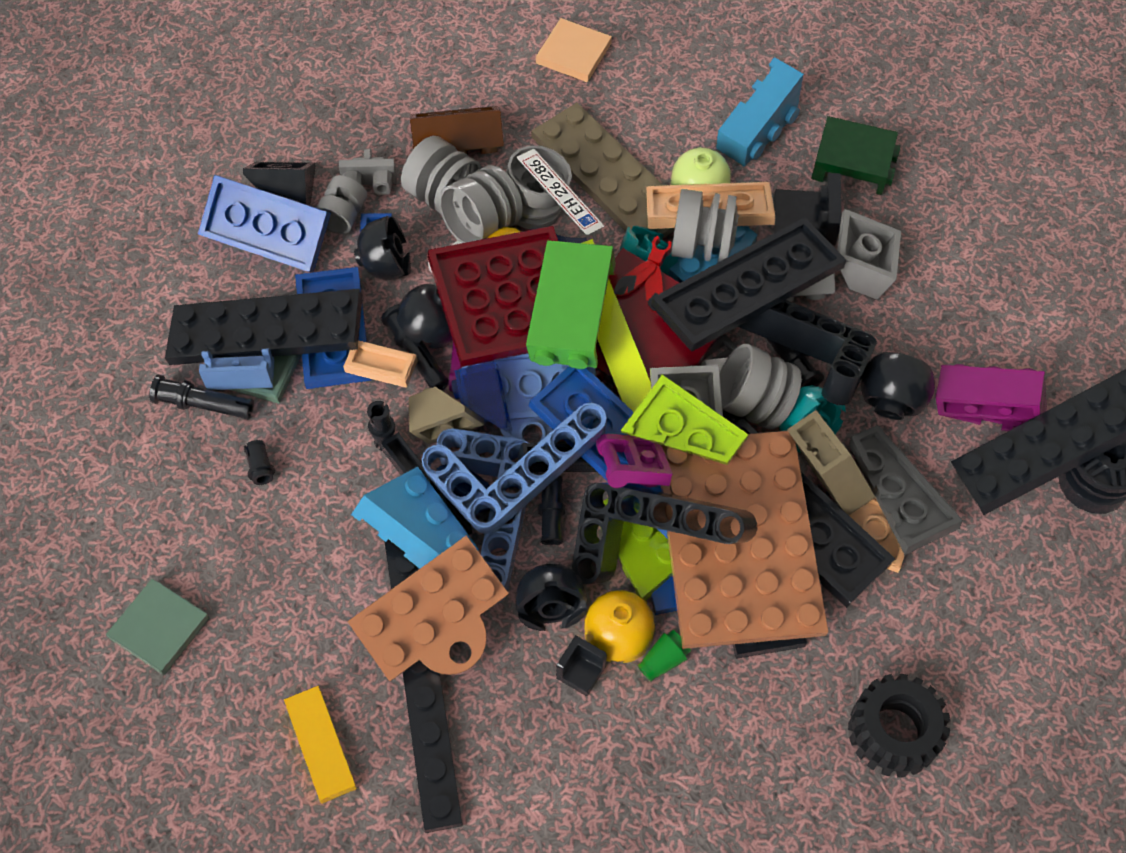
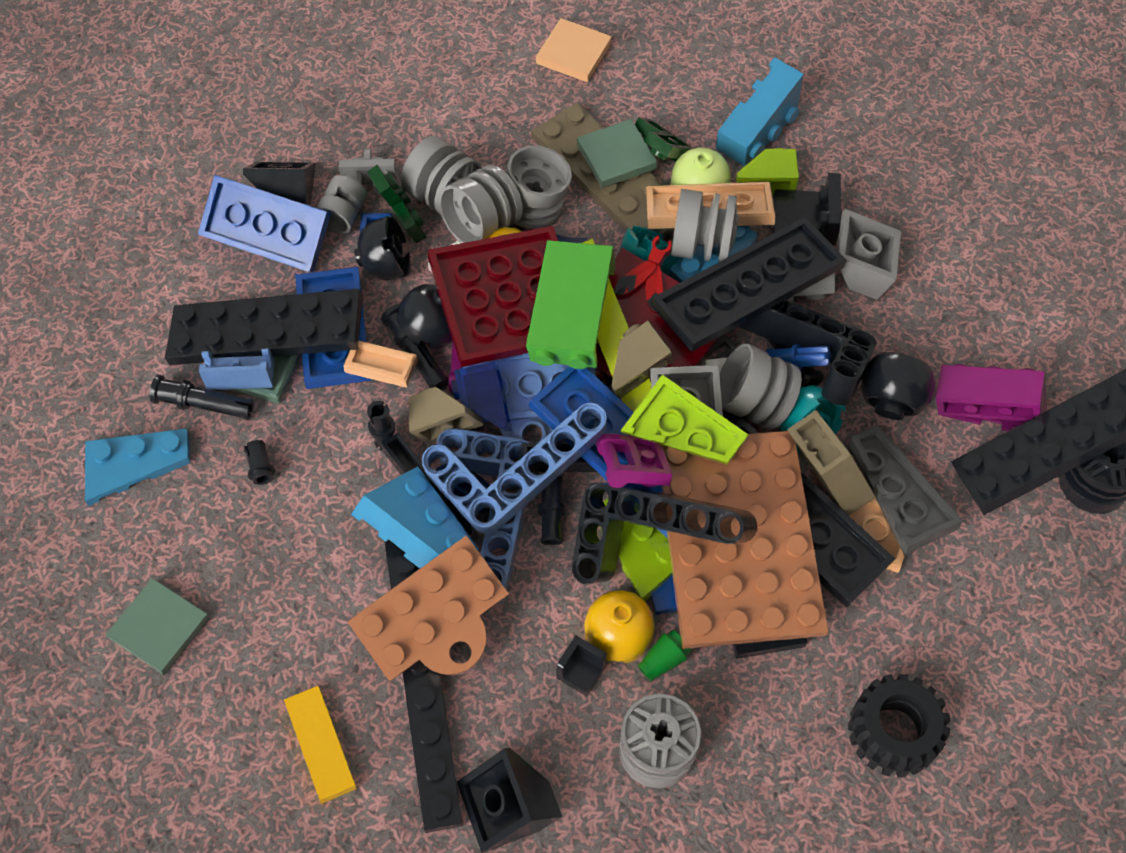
reddish brown slope [410,106,504,155] -> none
black cylinder [515,564,587,631] -> none
white sticker [517,149,604,235] -> none
dark green panel [811,116,901,195] -> none
none -> dark azure wing [85,428,190,506]
none -> dark green plate [367,165,426,243]
none -> black slope [457,748,562,853]
none -> sand green tile [576,119,657,188]
none -> dark tan slope [611,321,673,399]
none -> light grey wheel [619,693,701,789]
none -> dark green plate [635,117,694,161]
none -> lime slope [736,148,799,196]
none -> blue axle [765,344,832,370]

